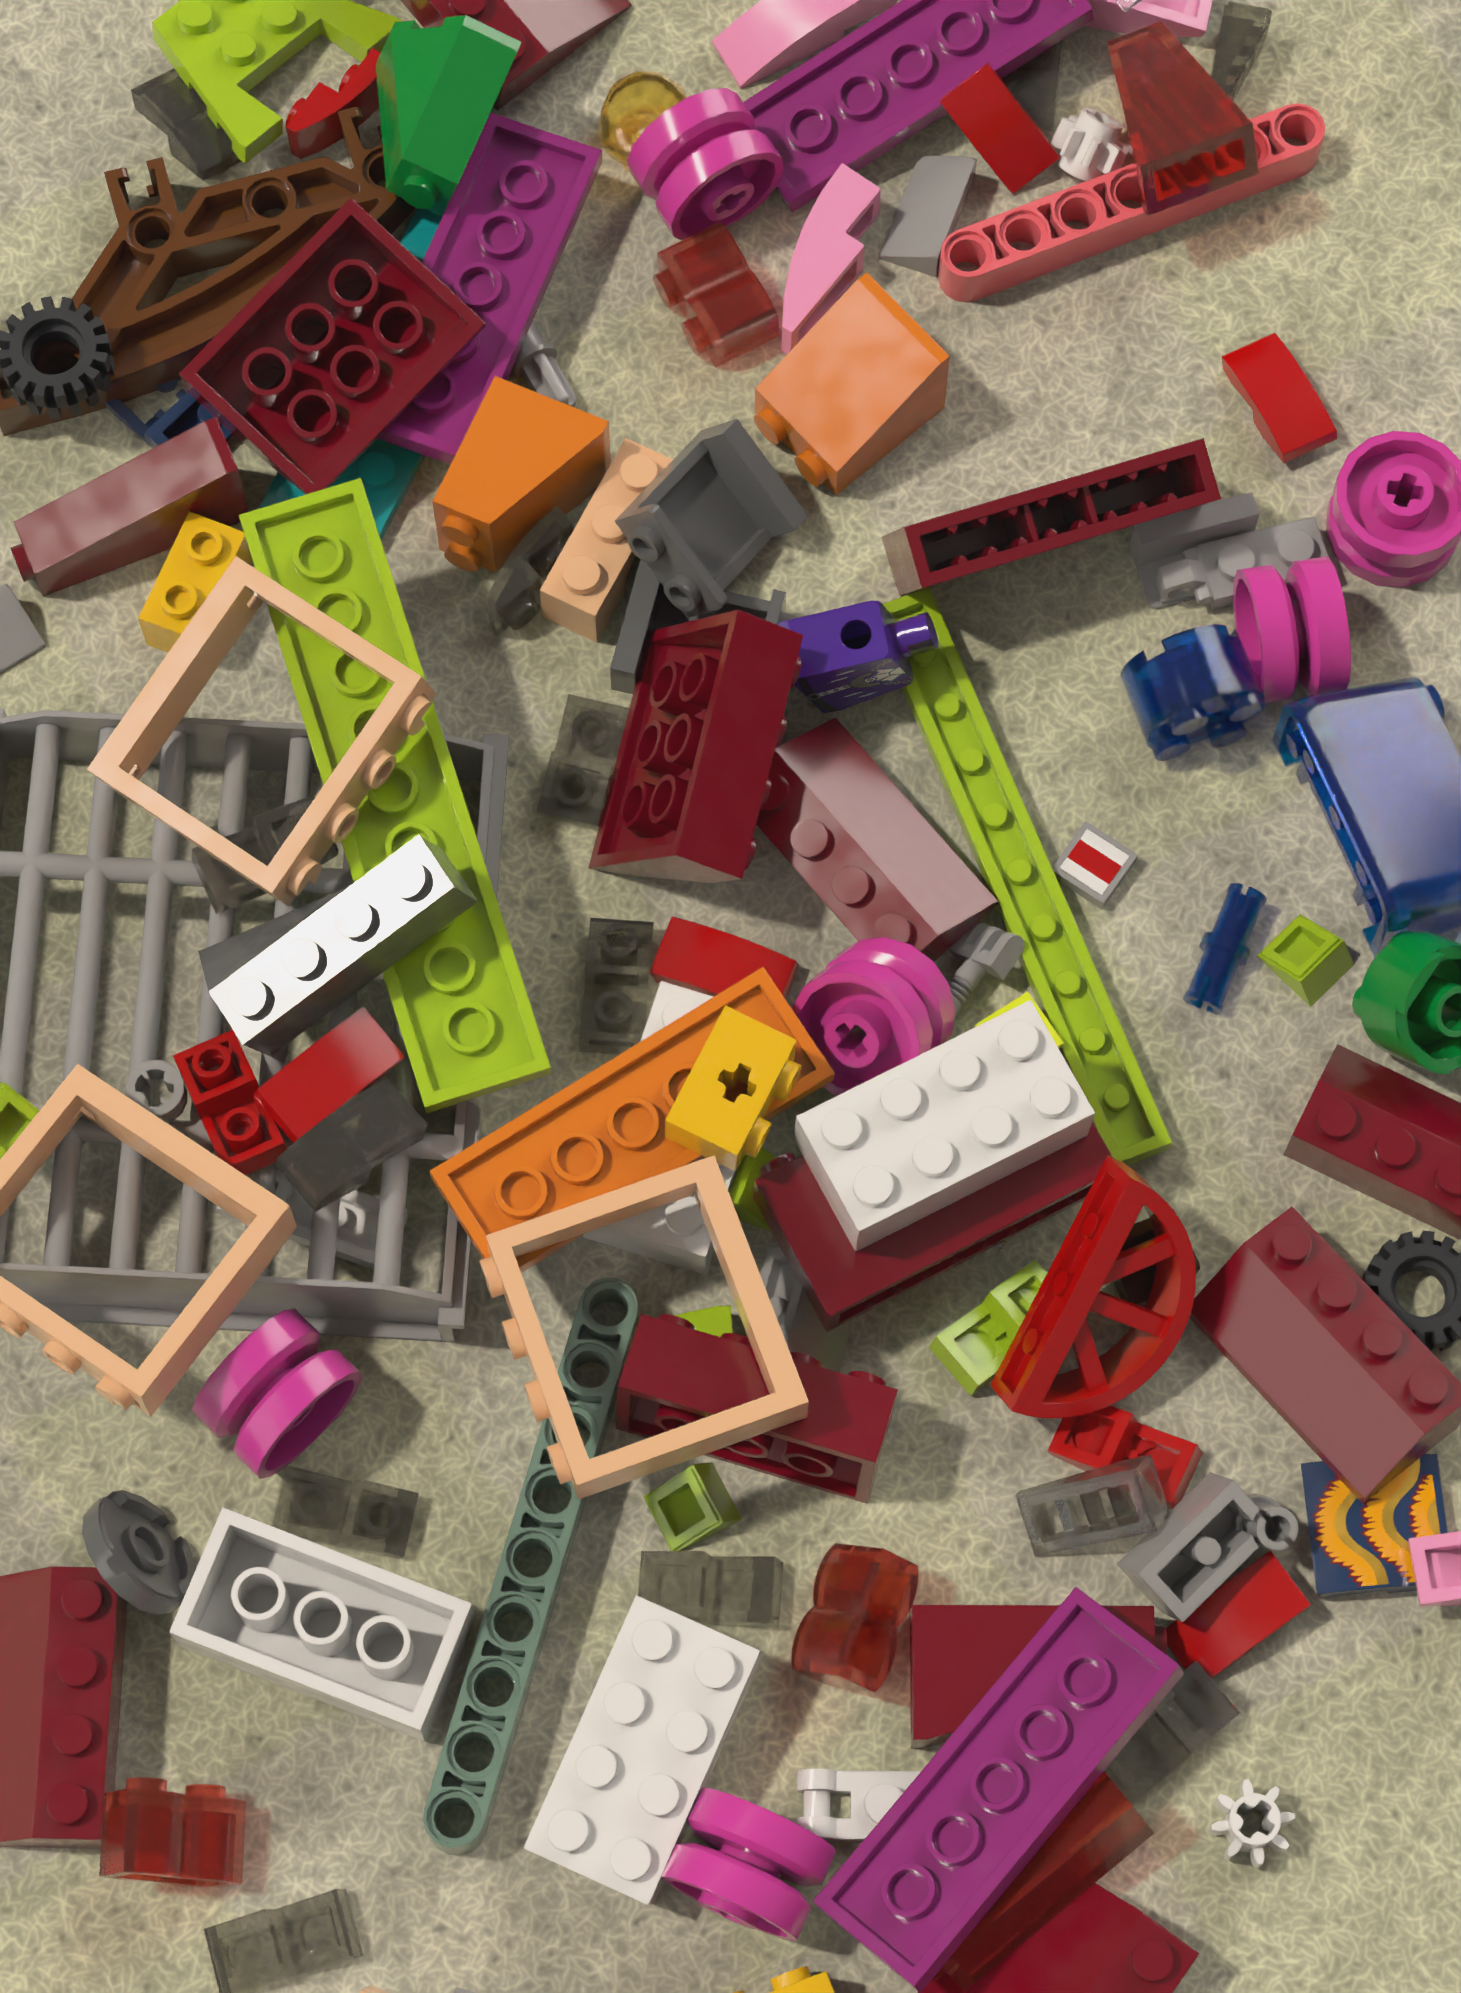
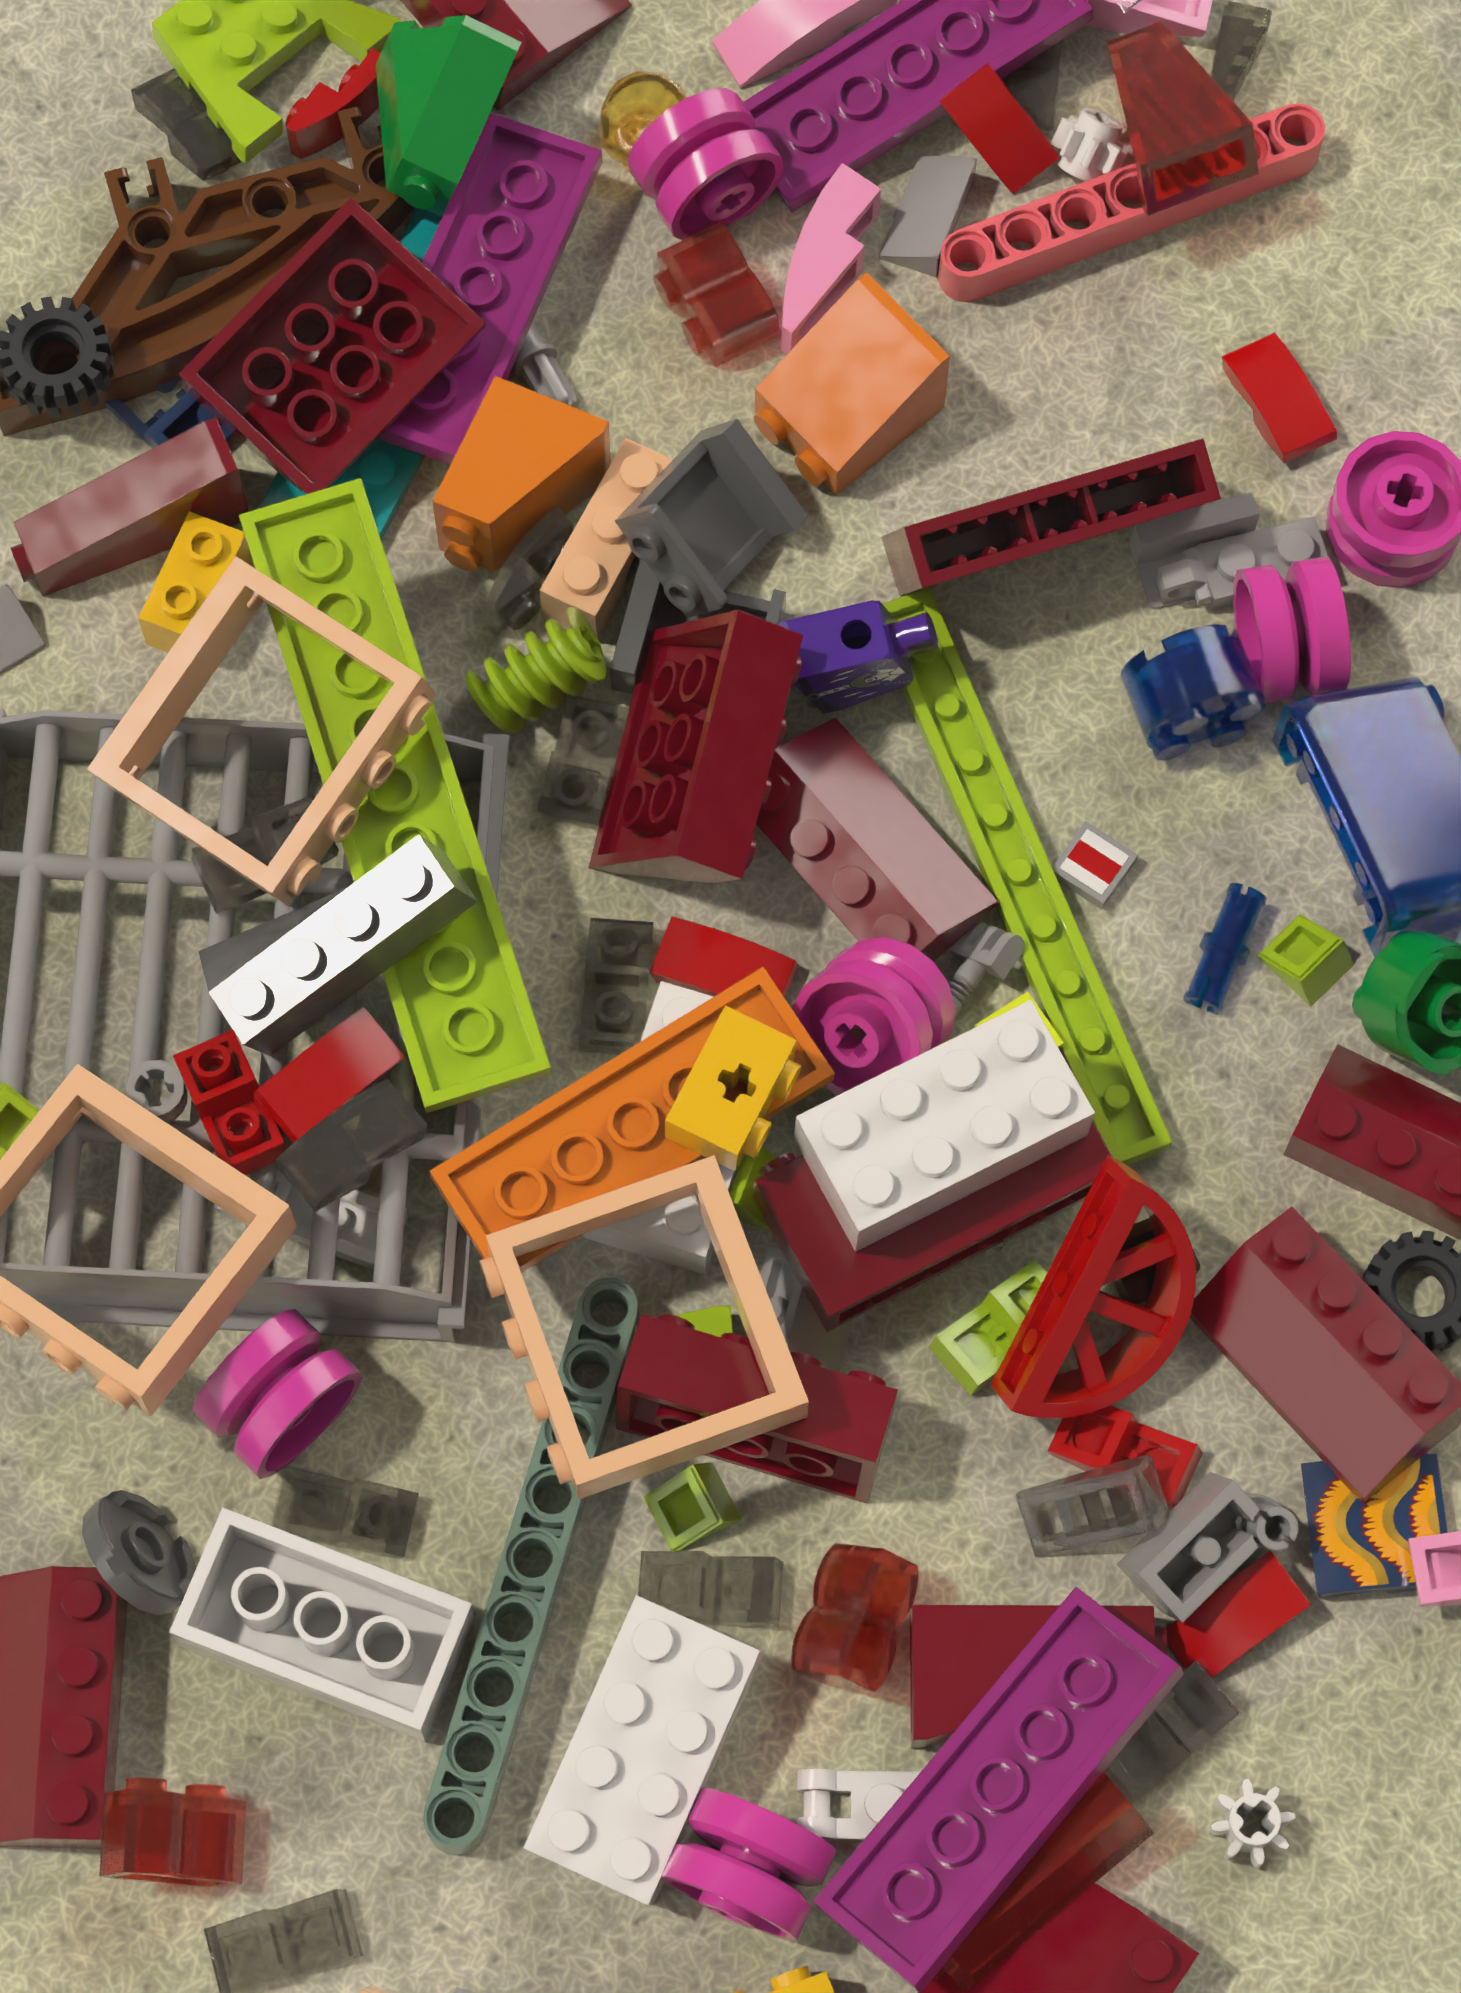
none -> lime piece [465,607,607,735]

